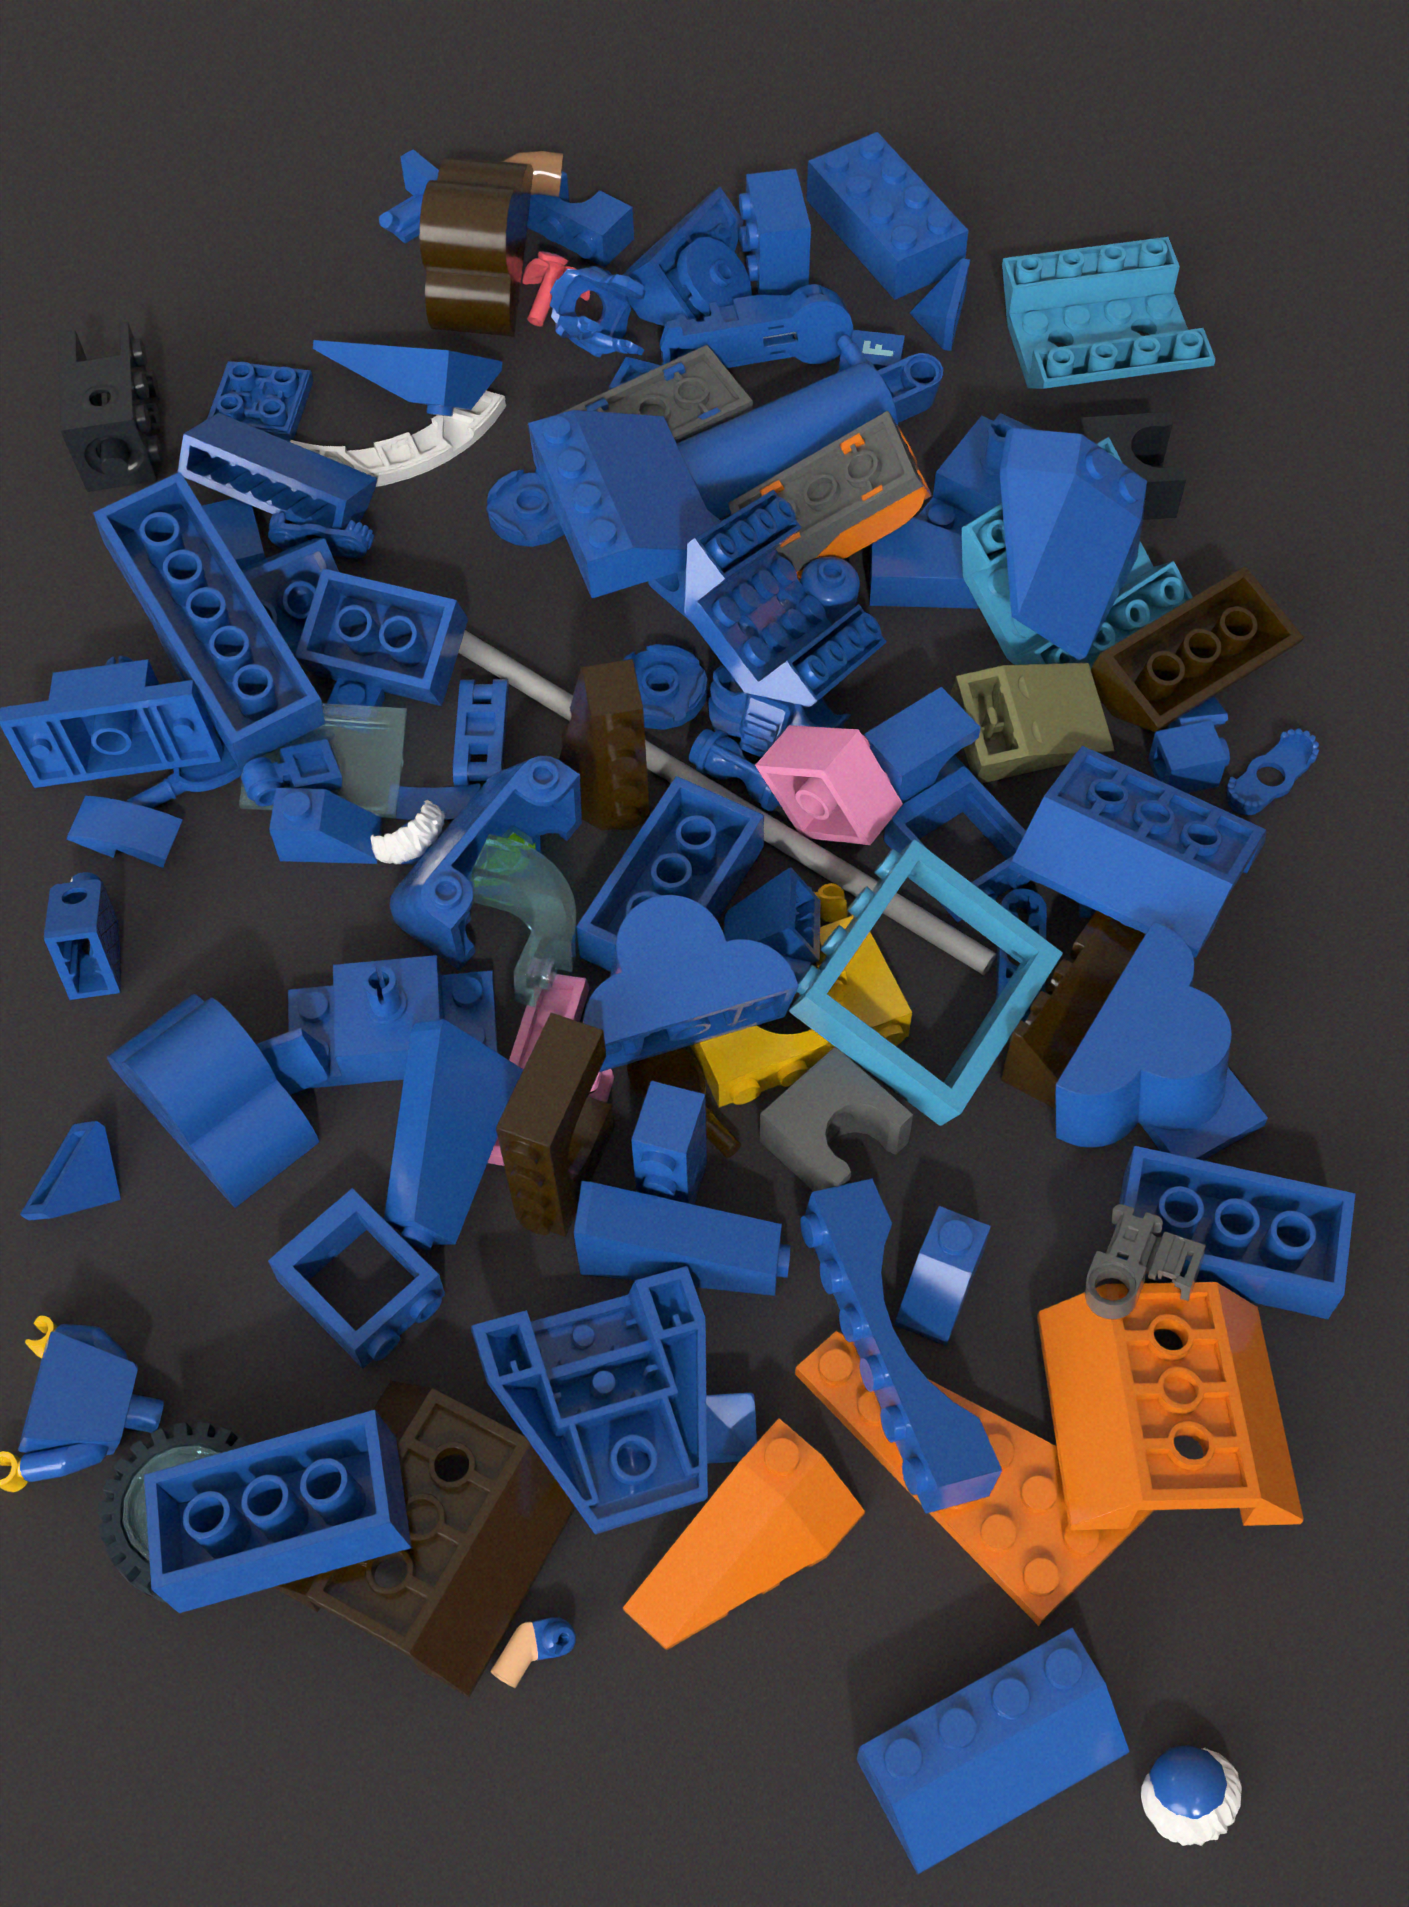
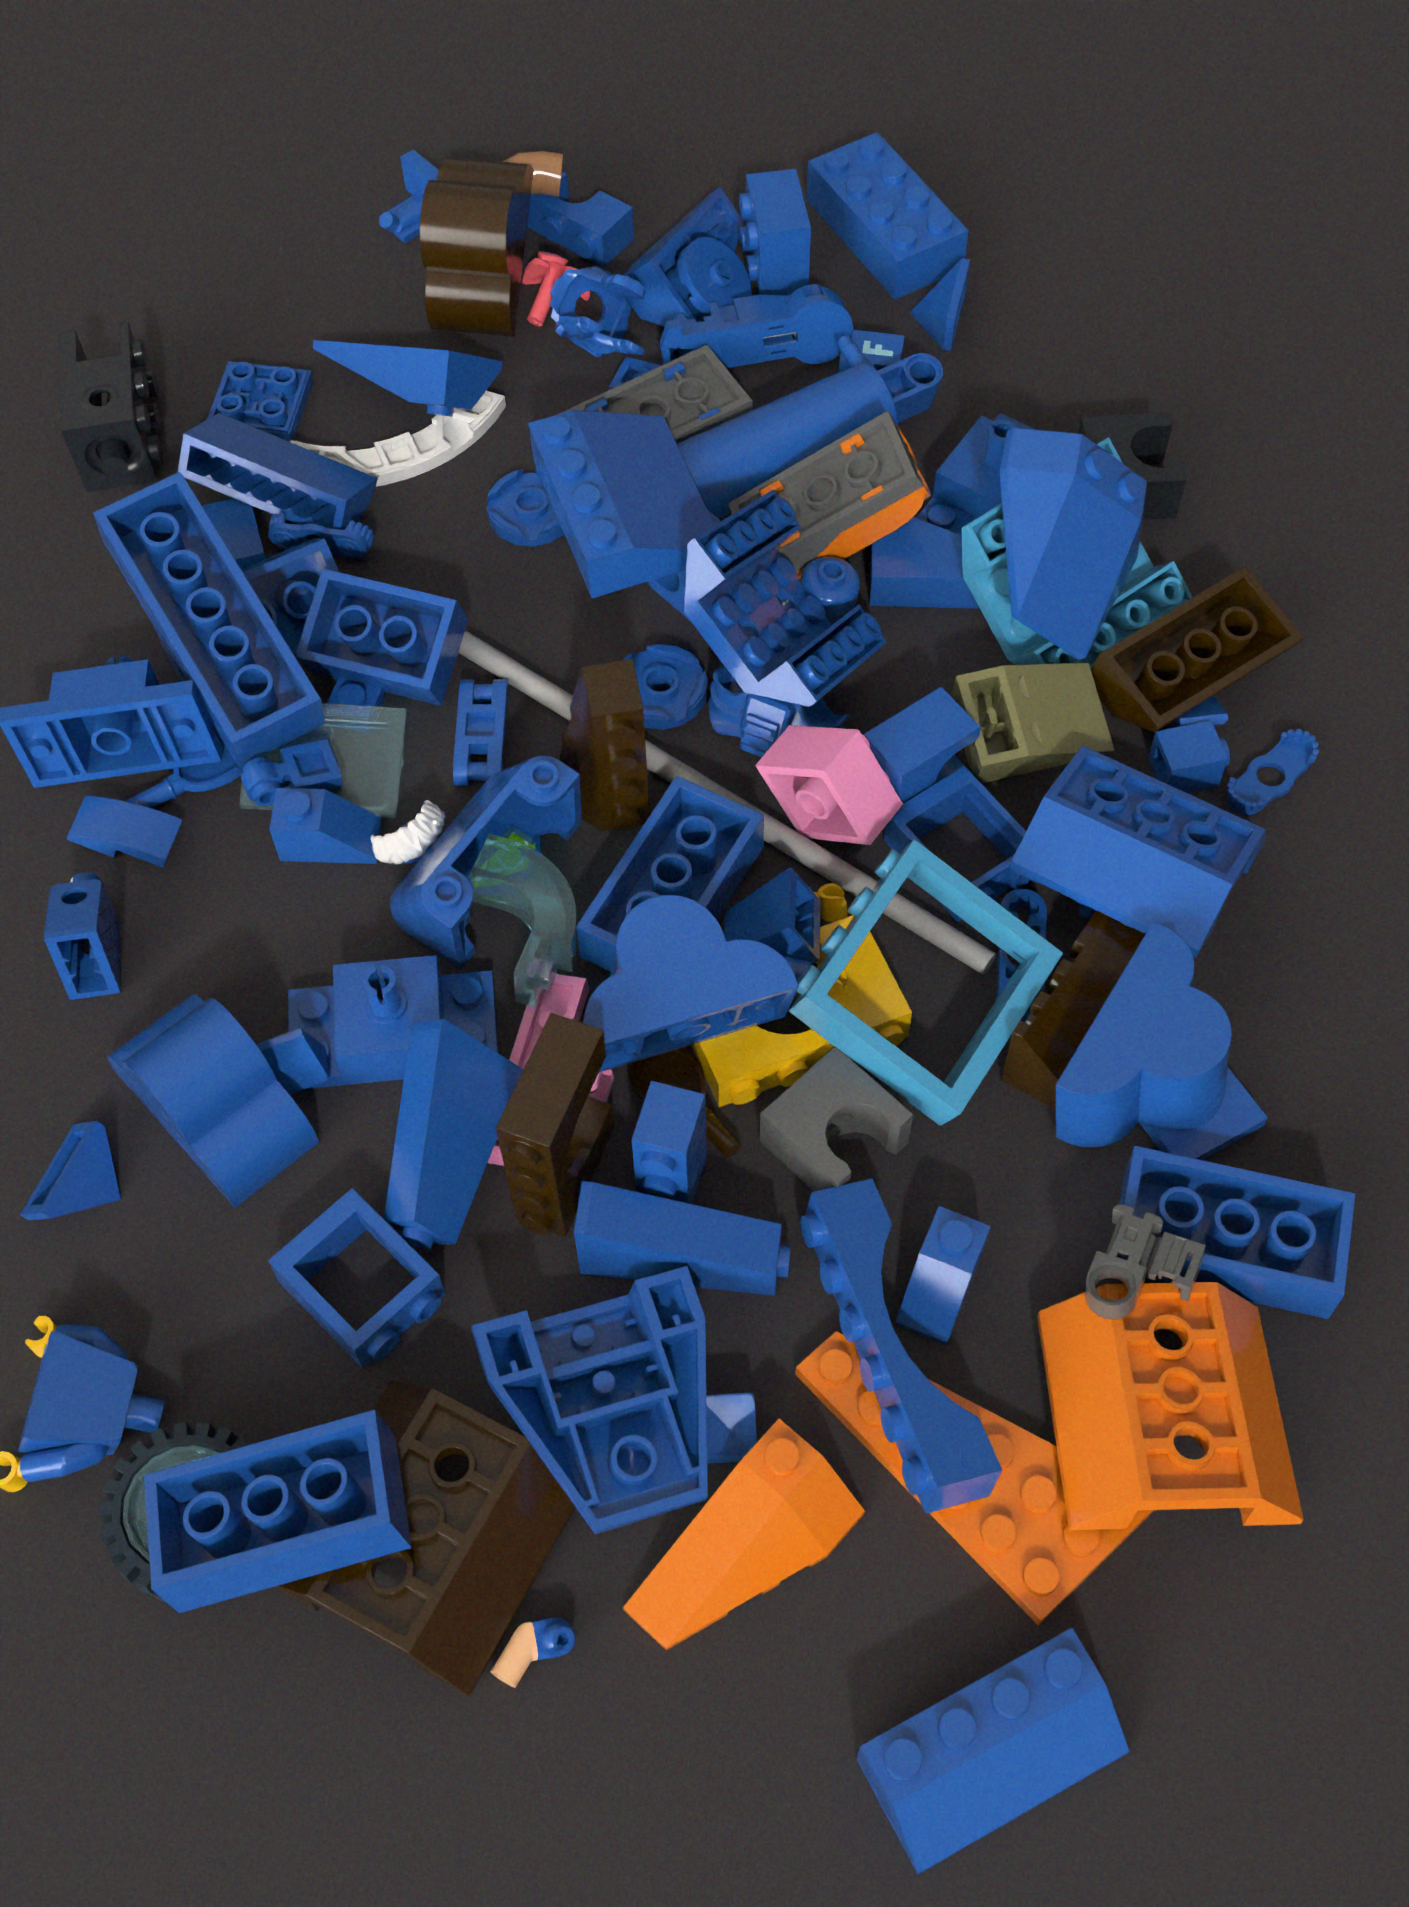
blue sticker [387,783,481,820] -> none
blue piece [689,729,781,811] -> none
dark azure slope [1002,237,1216,389] -> none
hair [1141,1745,1242,1846] -> none

